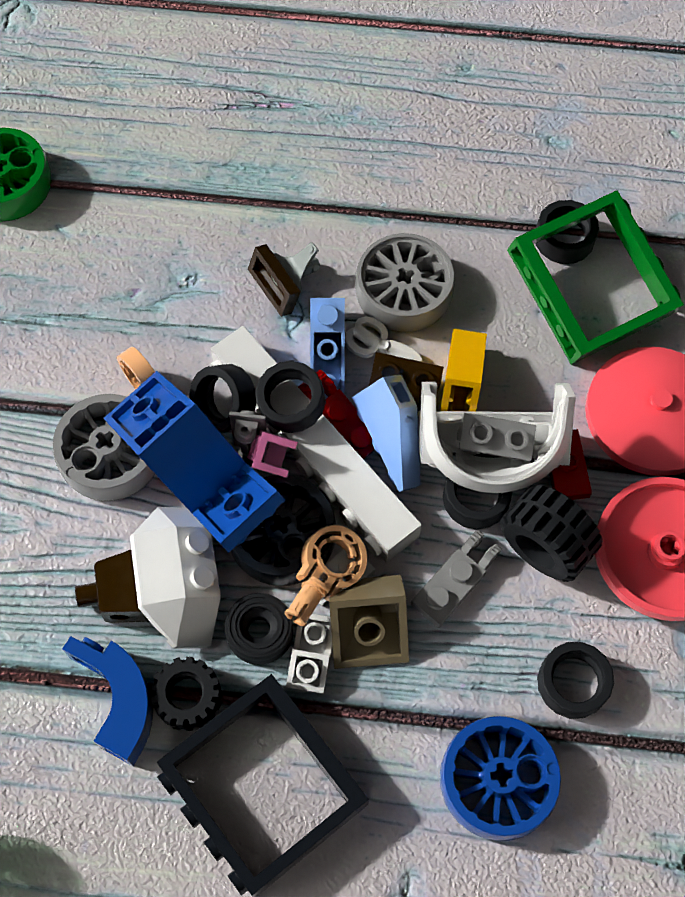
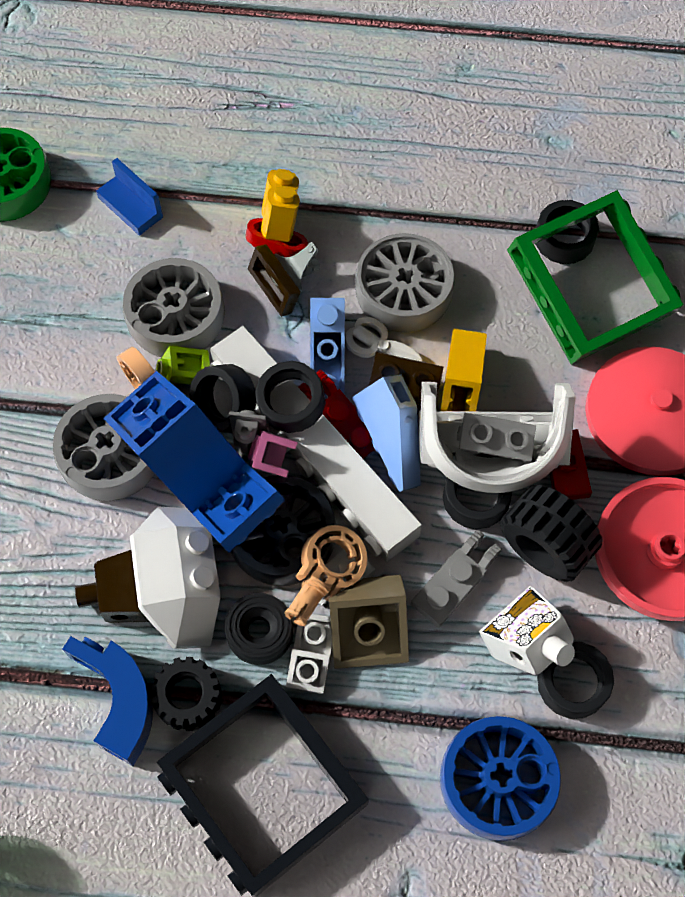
none -> blue panel [96,158,163,236]
none -> light grey piece [122,258,225,357]
none -> lime bracket [155,346,210,384]
none -> red plate [245,218,308,257]
none -> yellow brick [261,169,300,242]
none -> white torso [479,586,575,675]

